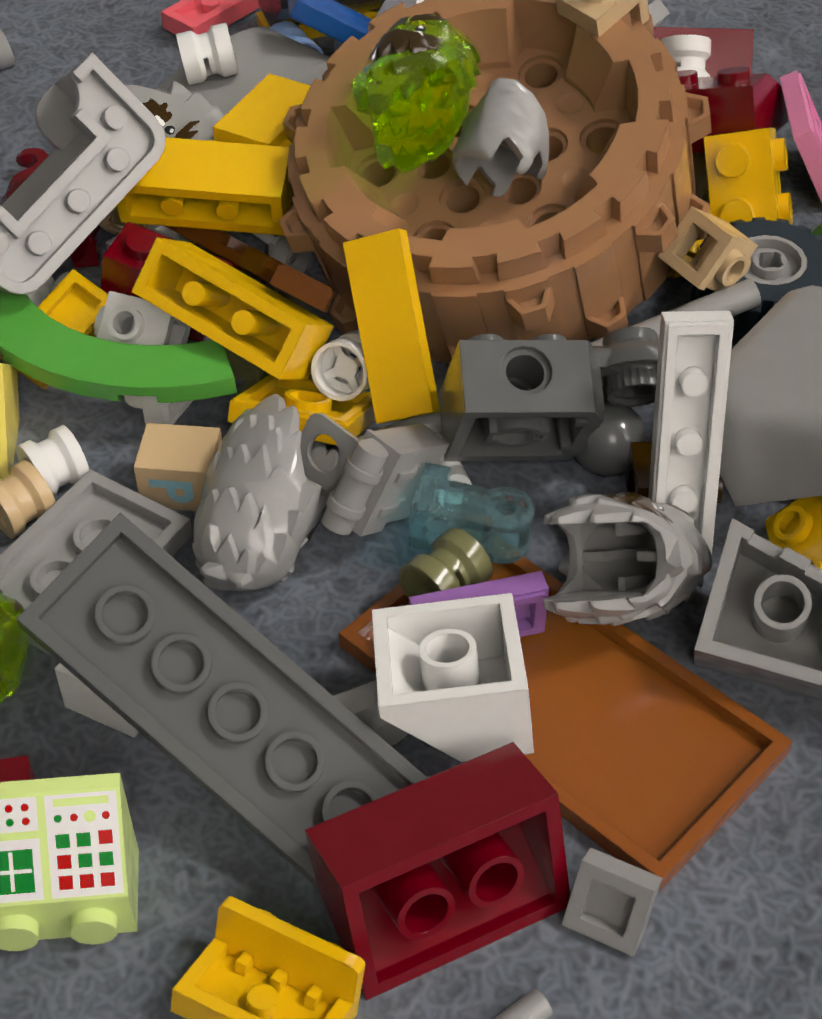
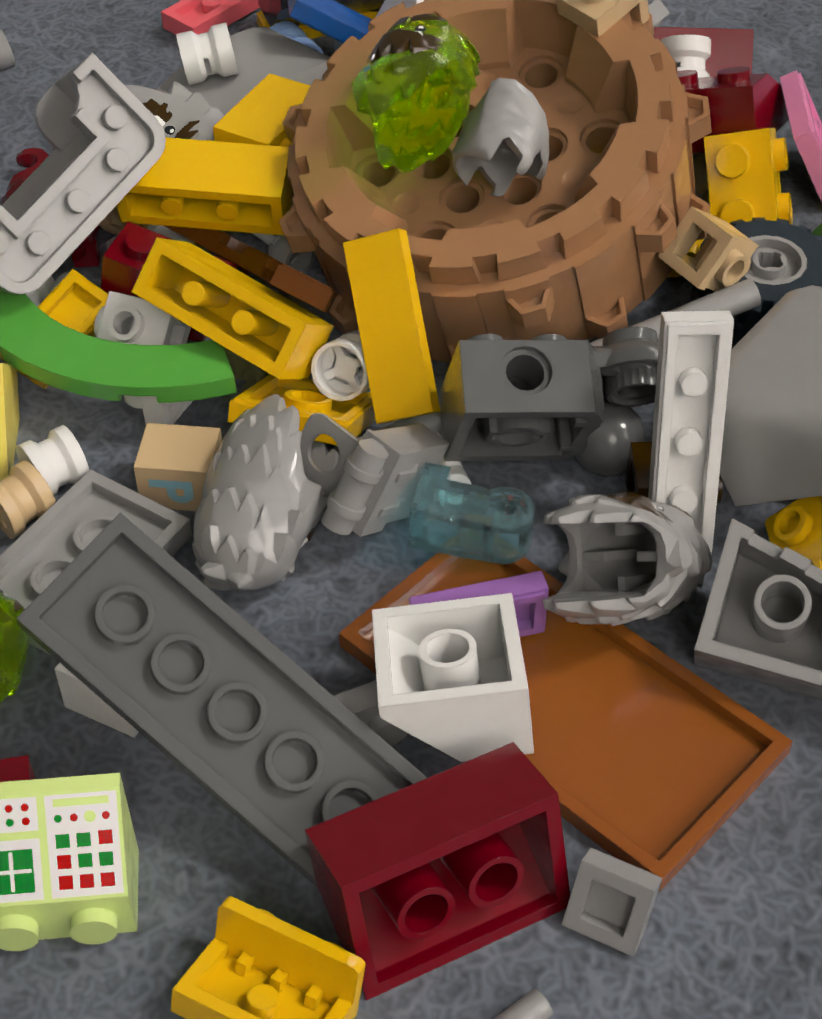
olive wheel [399,528,493,598] -> none

